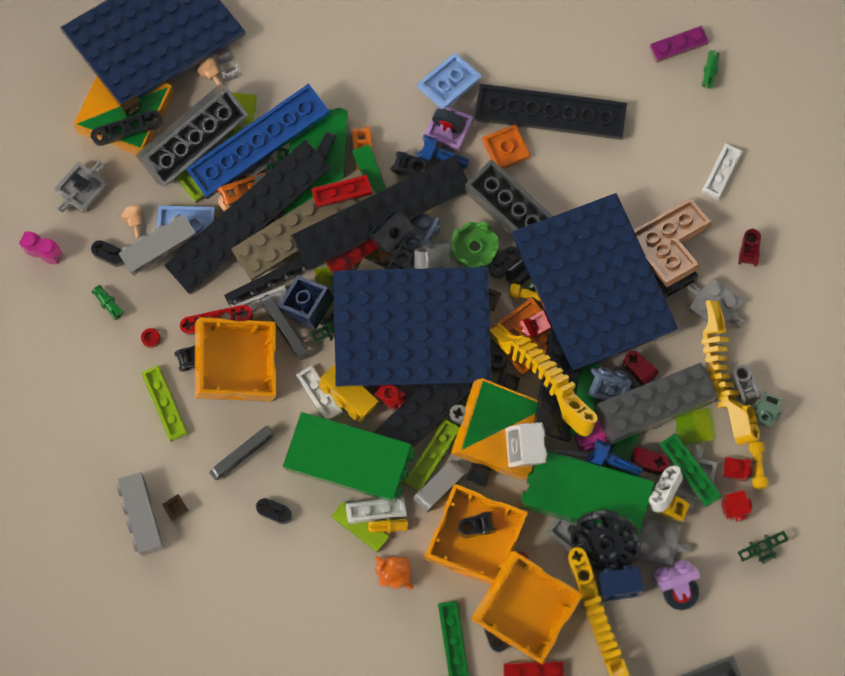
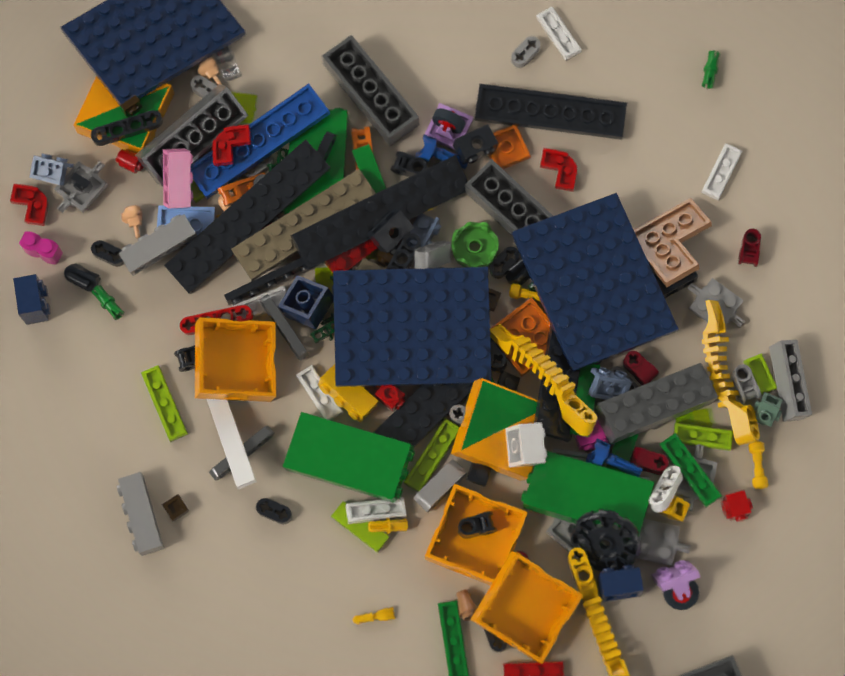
red tile [141,328,161,348] -> none
red plate [311,175,372,208] -> none
orange hair [375,556,414,590] -> none
light blue plate [417,53,482,109] -> none
red bracket [520,310,552,338] -> none
magenta plate [650,25,709,62] -> none
red bracket [722,457,753,481] -> none
dark green piece [737,531,789,564] -> none
none -> red plate [10,184,48,226]
none -> dark blue brick [13,274,51,325]
none -> sand blue bracket [29,153,74,186]
none -> black piece [64,263,101,292]
none -> red brick [116,149,144,174]
none -> bright pink brick [163,148,193,208]
none -> light grey beam [191,76,217,98]
none -> white tile [207,399,256,490]
none -> red plate [212,124,251,166]
none -> dark grey brick [322,35,419,146]
none -> yellow piece [352,607,395,624]
none -> black brick [453,124,498,165]
none -> medium nougat cone [456,590,477,621]
none -> light grey beam [511,36,540,68]
none -> white tile [536,7,581,61]
none -> red plate [540,148,577,192]
none -> lime tile [673,423,733,451]
none -> lime tile [743,353,777,396]
none -> light grey brick [769,340,812,422]

